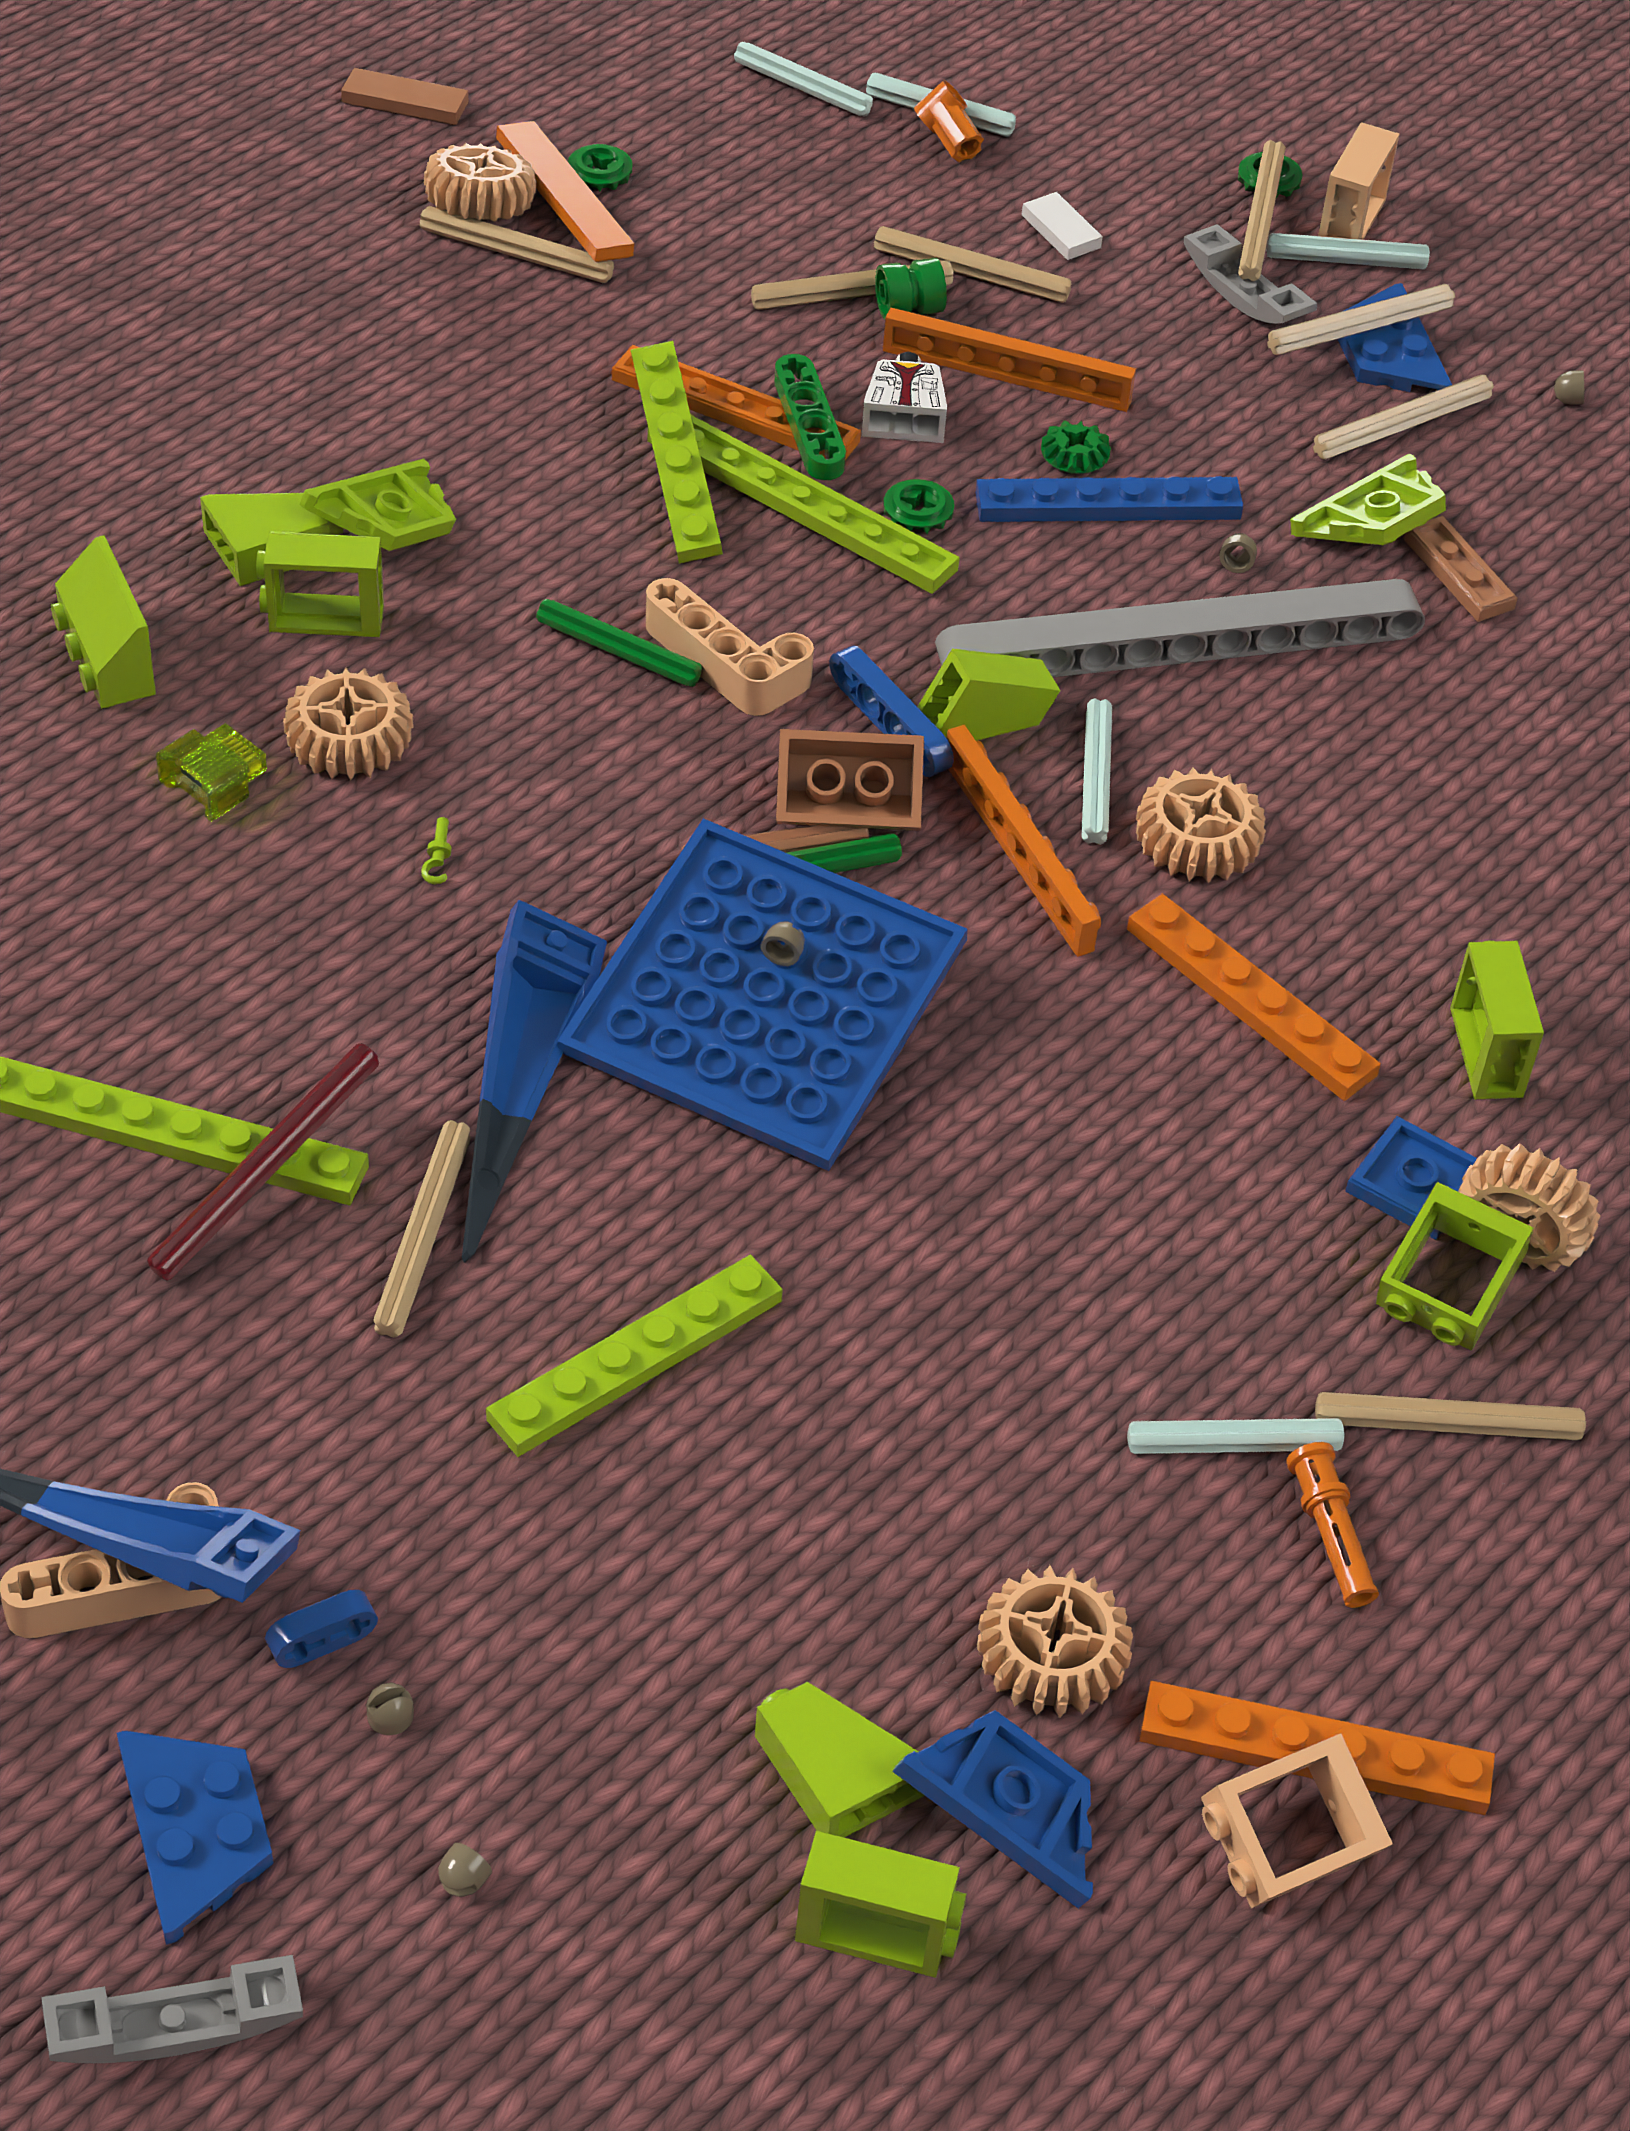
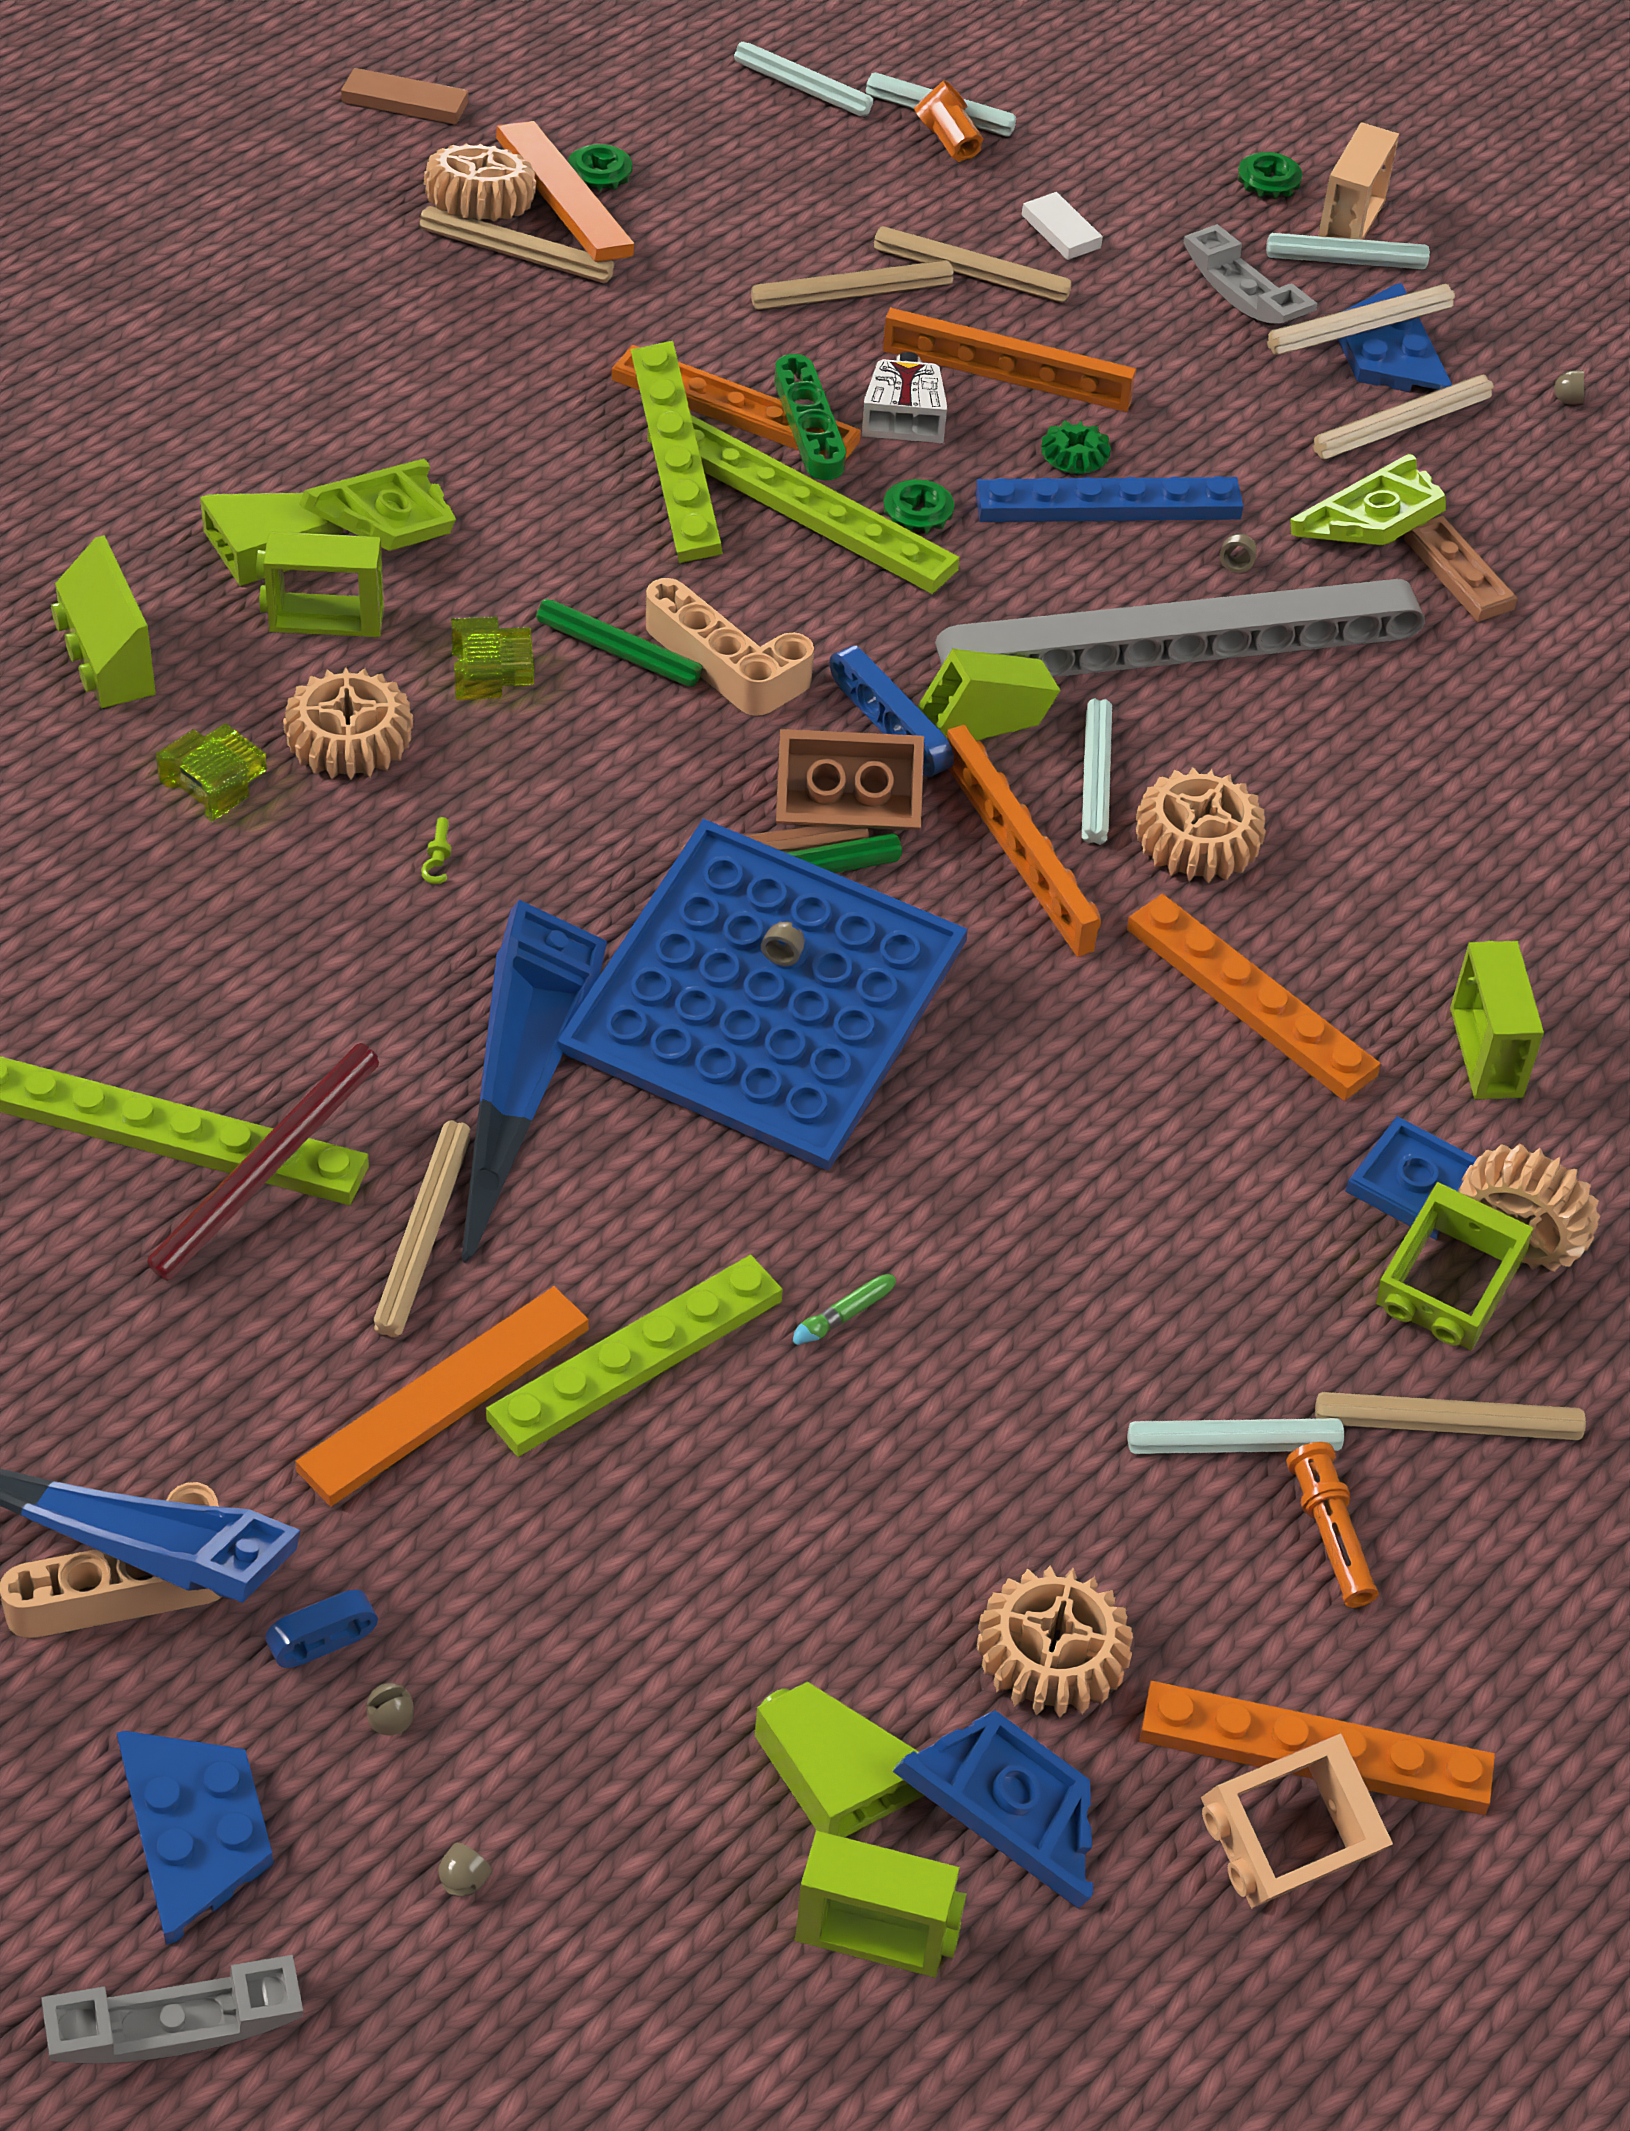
green wheel [875,258,947,319] -> none
tan axle [1238,140,1286,281] -> none
none -> orange tile [295,1286,589,1507]
none -> clear neon green piece [451,616,534,700]
none -> bright green piece [793,1274,896,1345]

